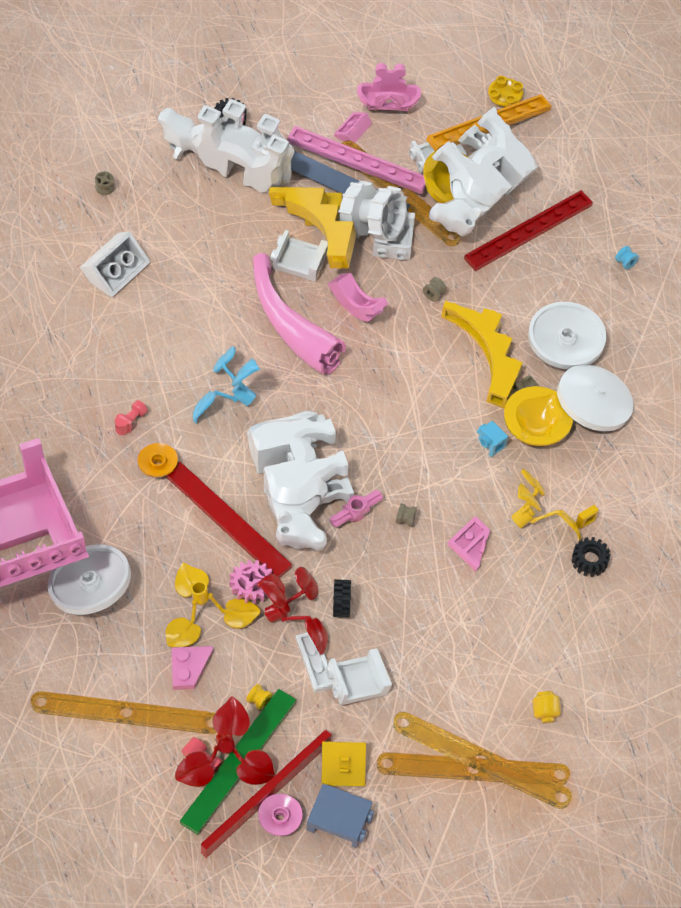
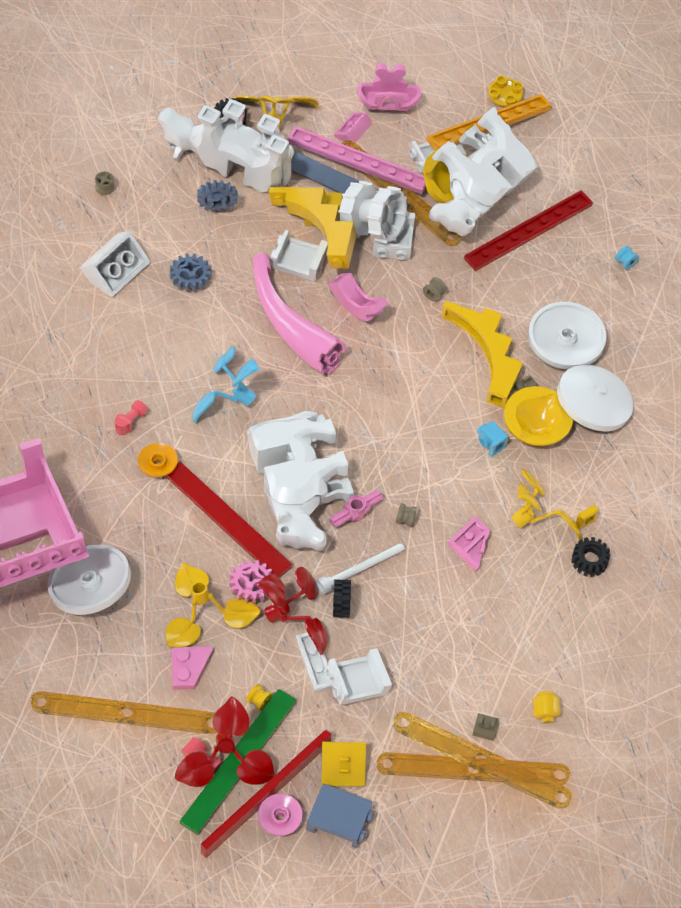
none -> sand blue gear [170,253,211,292]
none -> sand blue gear [197,180,238,212]
none -> yellow plant [235,95,319,130]
none -> white piece [316,543,405,595]
none -> dark tan tile [472,713,499,741]

